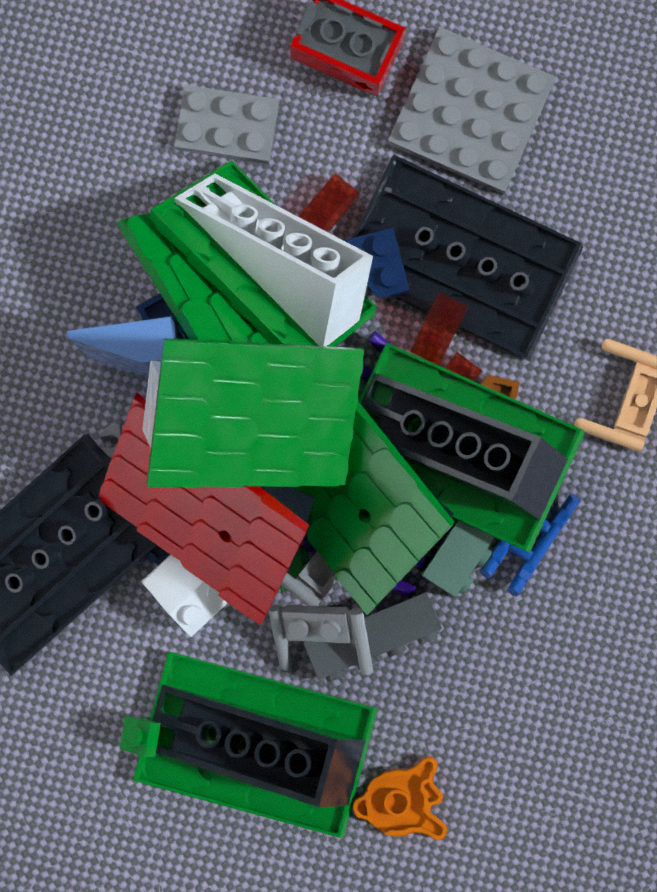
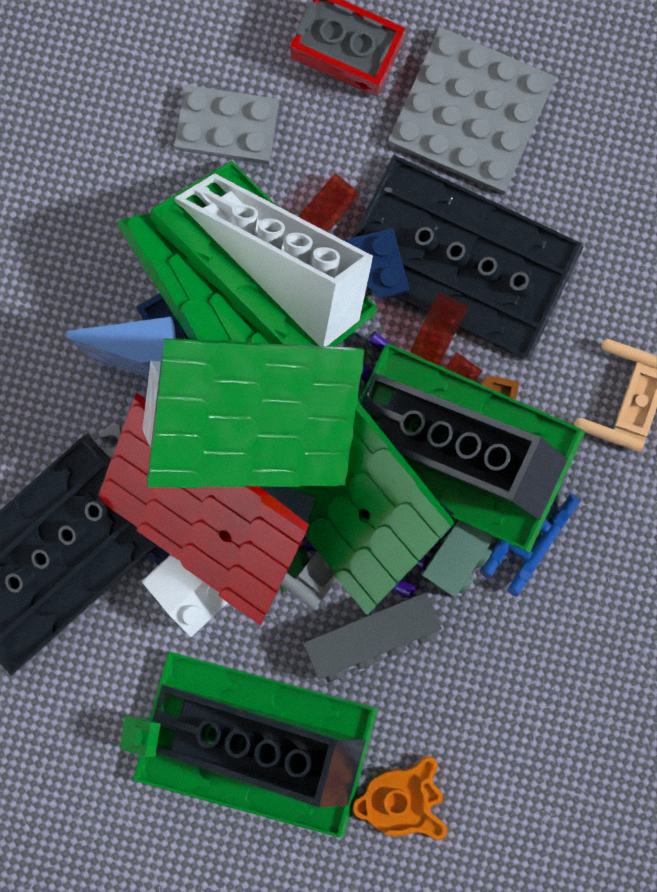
light grey plate [268,604,373,675] -> none

